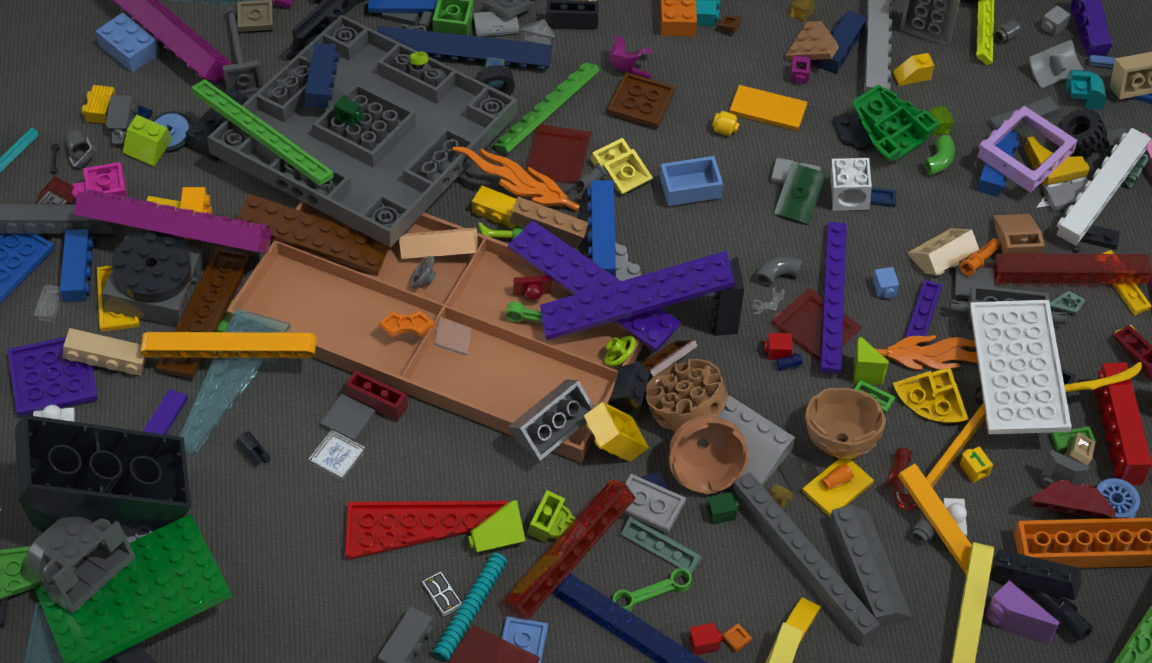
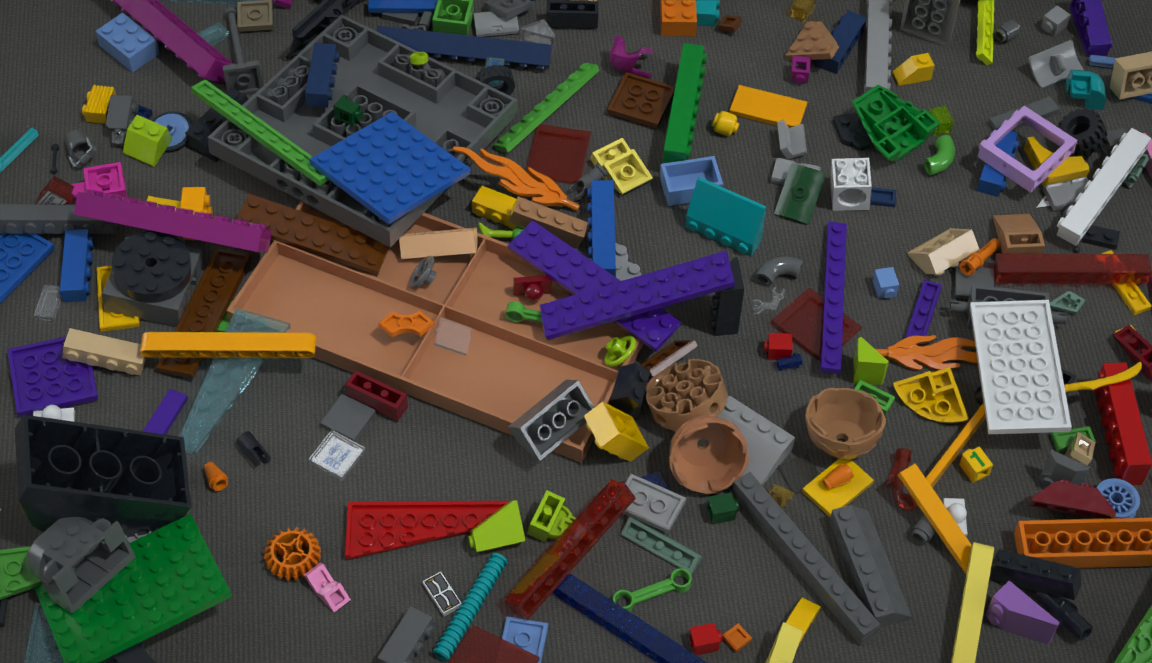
none -> clear light blue tile [198,22,229,45]
none -> orange cone [203,462,228,491]
none -> orange gear [264,527,321,582]
none -> bright pink slope [304,563,351,612]
none -> blue plate [310,112,471,225]
none -> green brick [663,43,707,164]
none -> teal slope [685,177,766,256]
none -> light grey panel [777,120,807,160]

